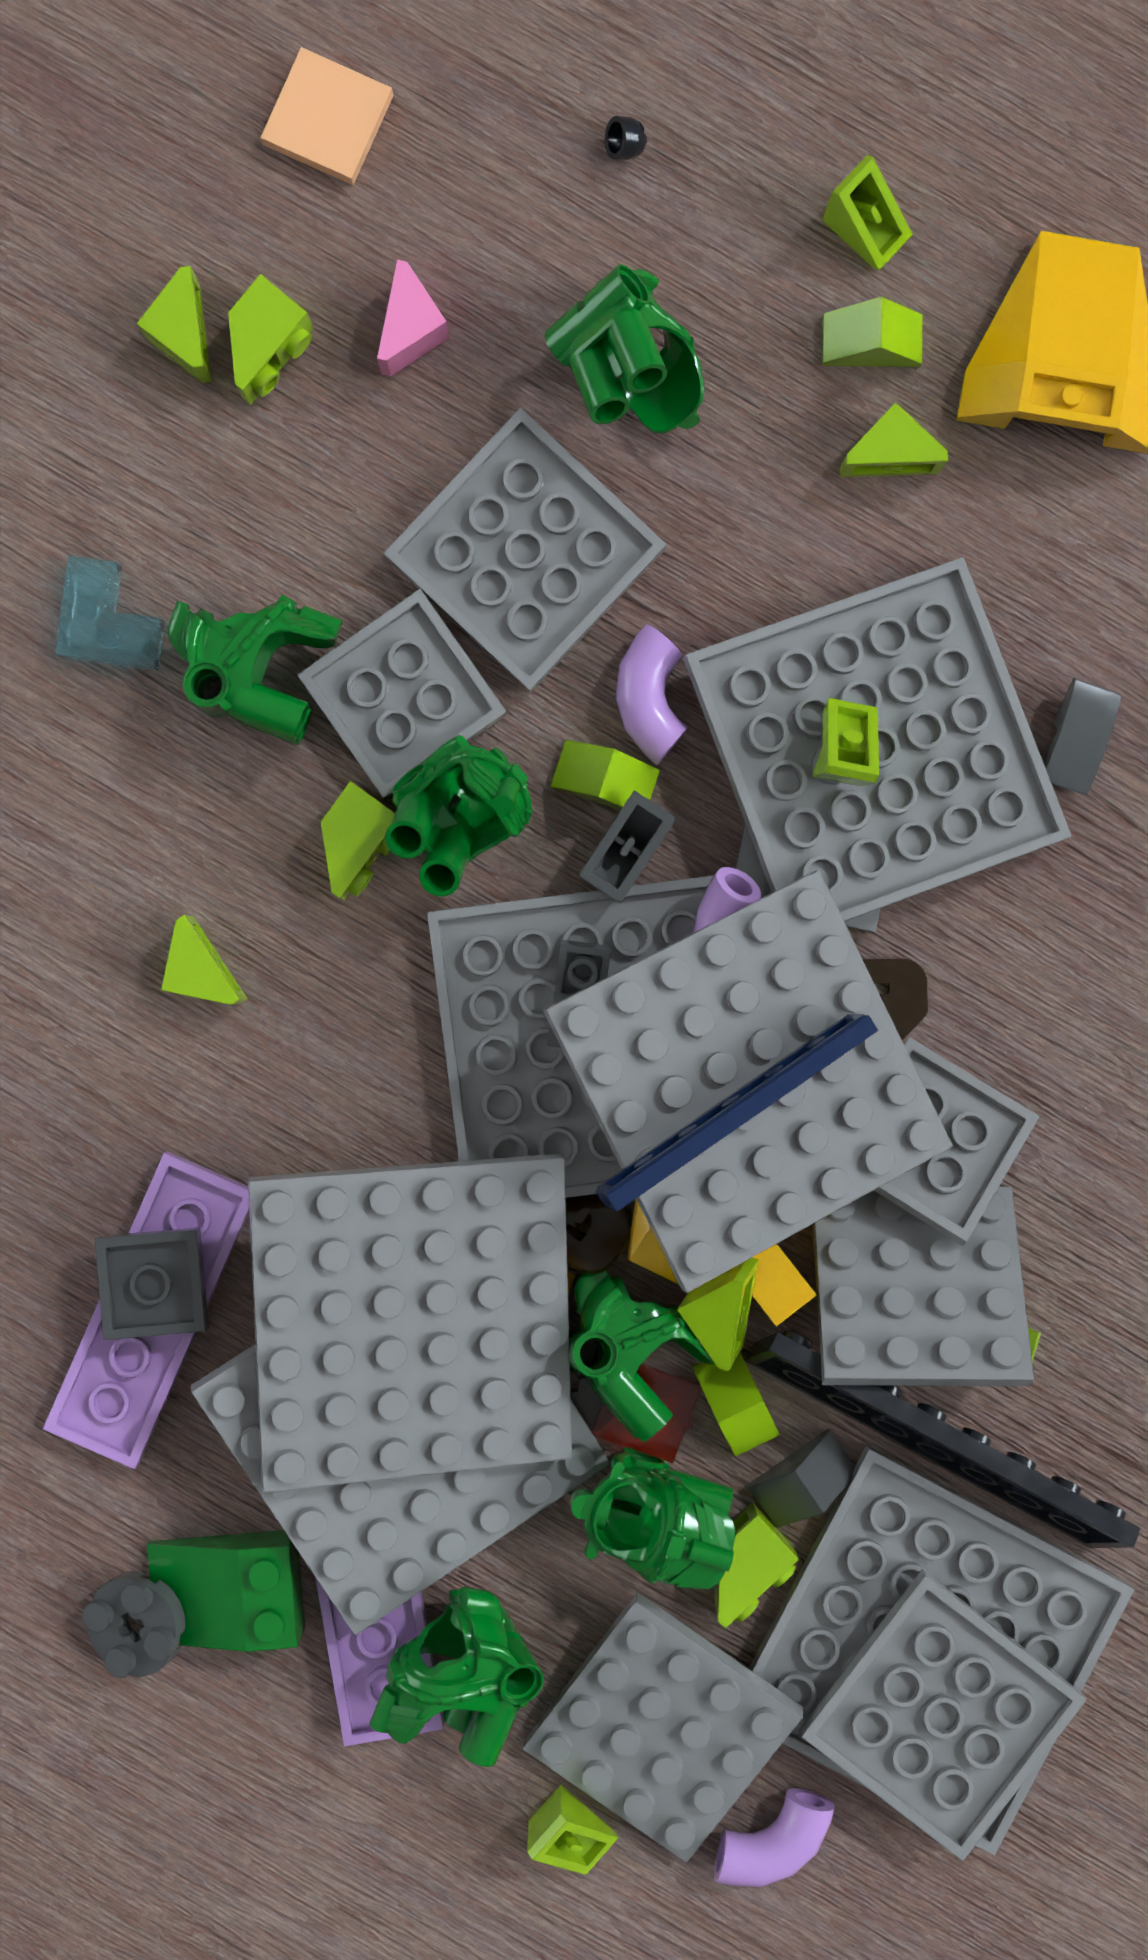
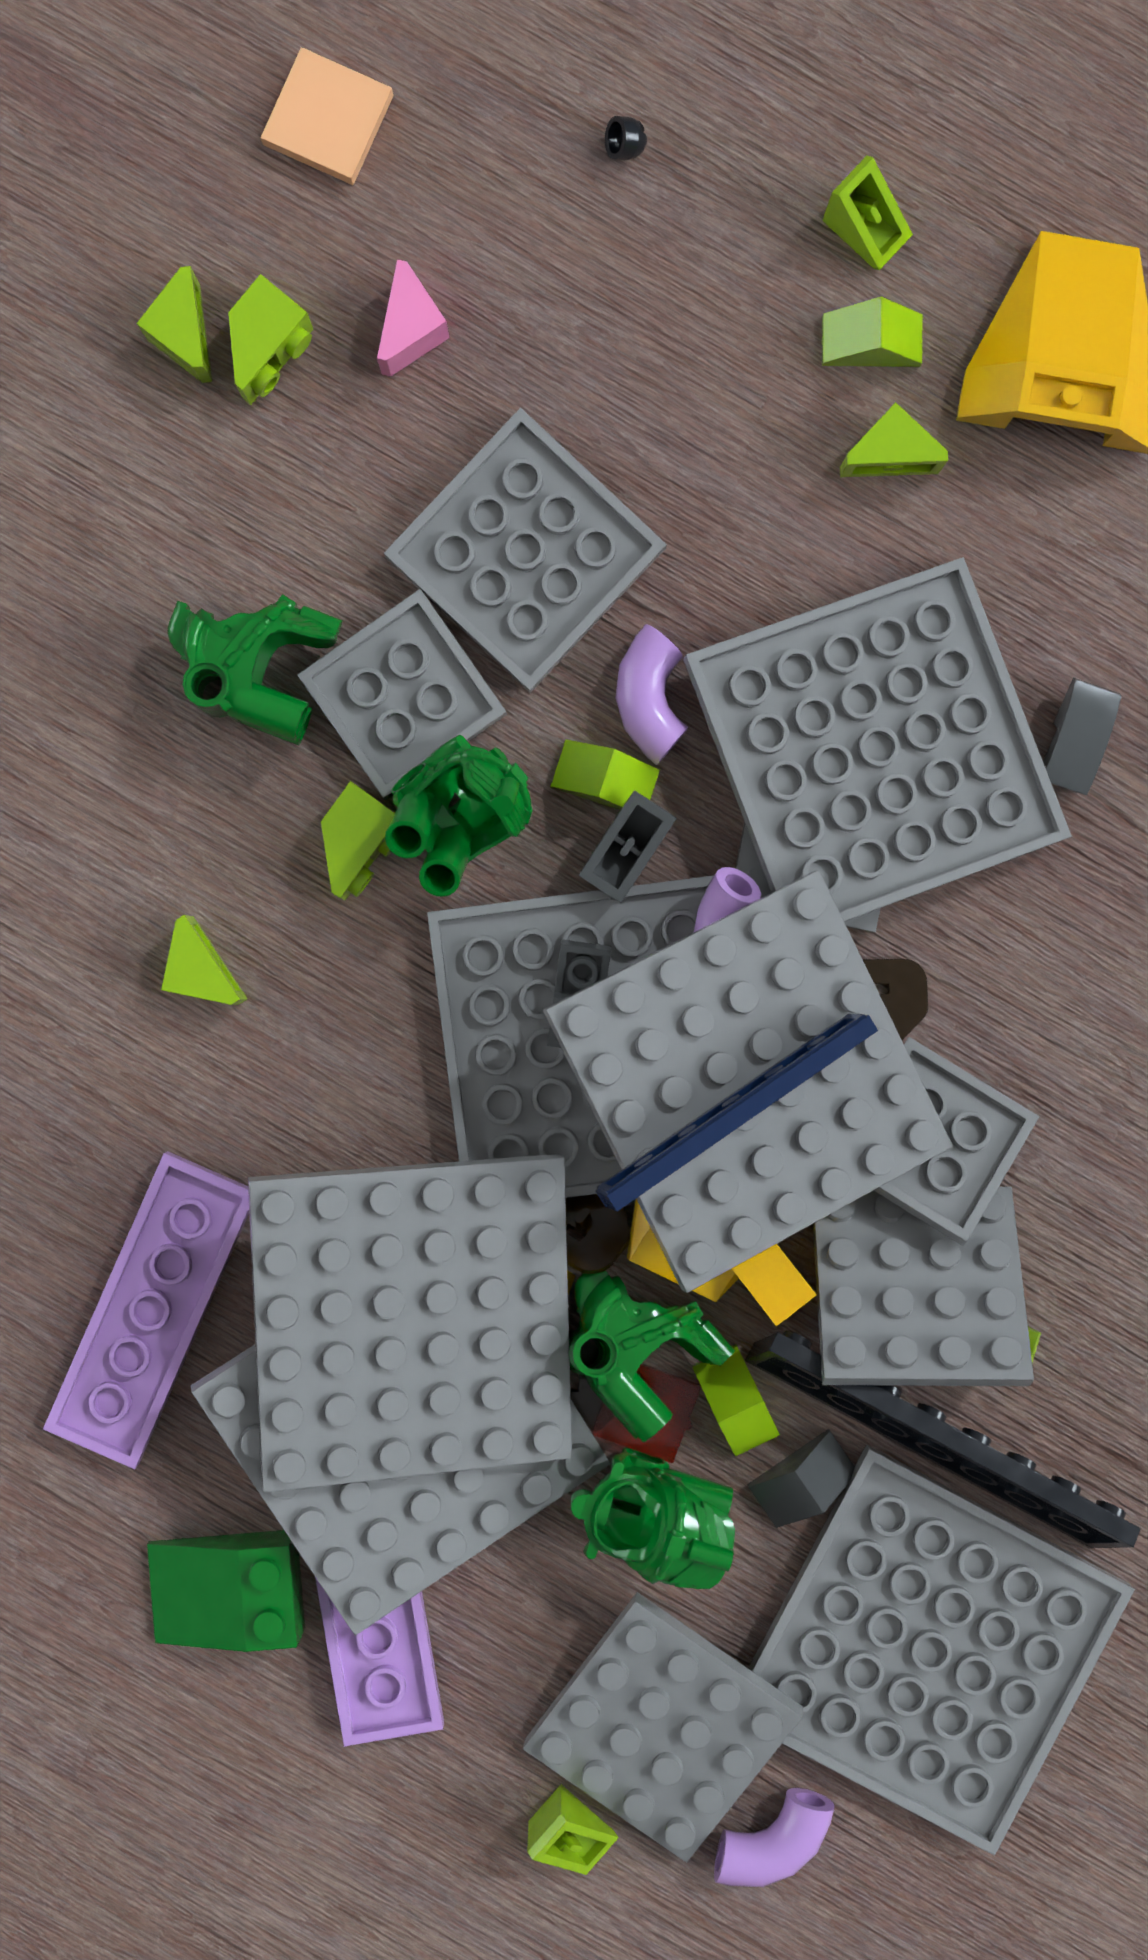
clear light blue plate [55,556,165,671] -> none
dark grey plate [82,1571,186,1678] -> none
dark grey plate [95,1227,209,1340] -> none
green helmet [369,1587,544,1767] -> none
green helmet [544,264,705,434] -> none
lime slope [677,1257,758,1371] -> none
lime slope [714,1502,799,1629] -> none
light grey plate [799,1570,1087,1861] -> none
lime slope [813,697,879,786] -> none

